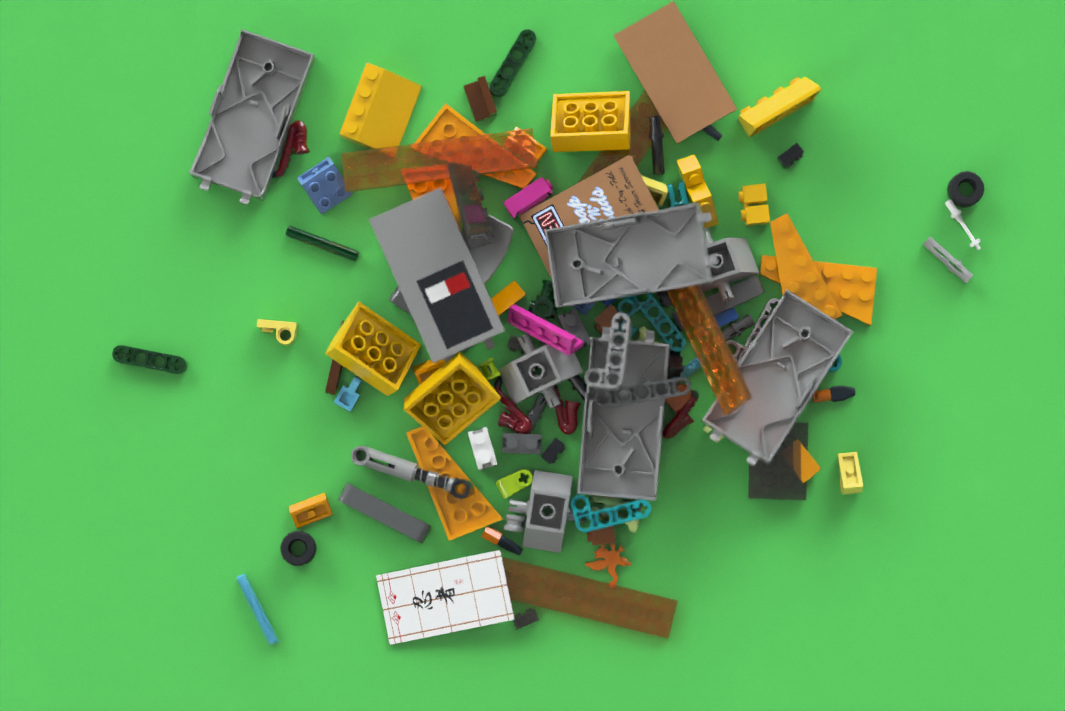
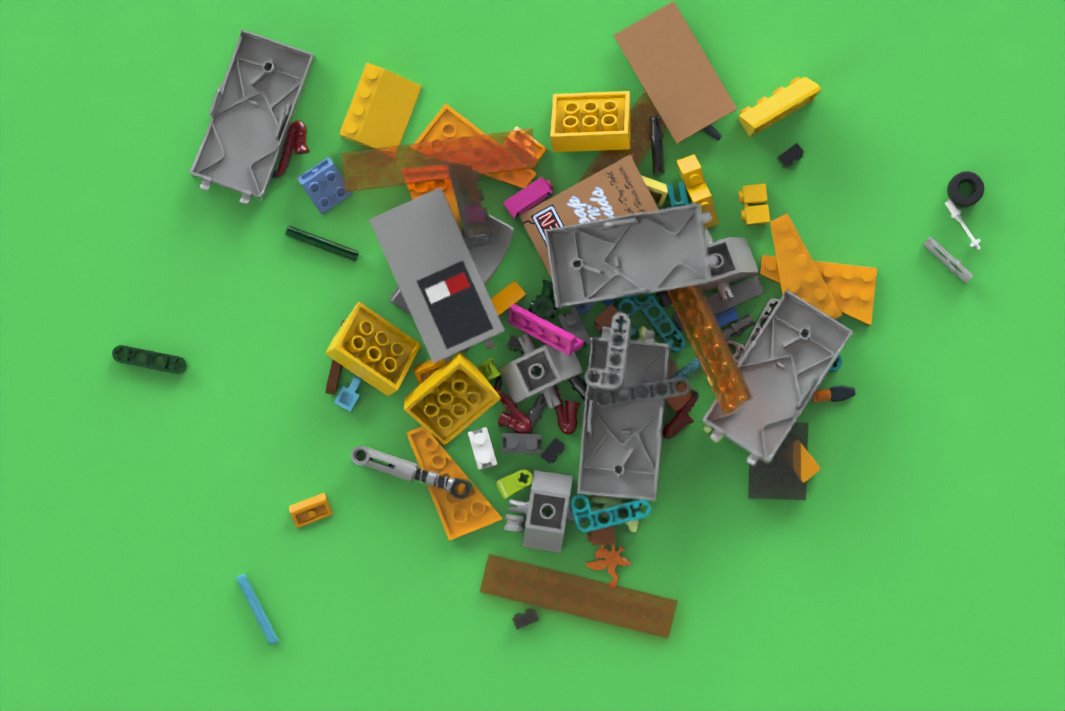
light yellow plate [257,319,298,346] -> none
black tyre [280,531,316,566] -> none
dark grey beam [338,483,431,543] -> none
white piece [376,550,515,645] -> none
reddish brown panel [464,76,497,122] -> none
piece [481,526,523,555] -> none
dark green beam [490,29,536,97] -> none
black piece [668,351,684,377] -> none
light yellow plate [837,452,863,495] -> none

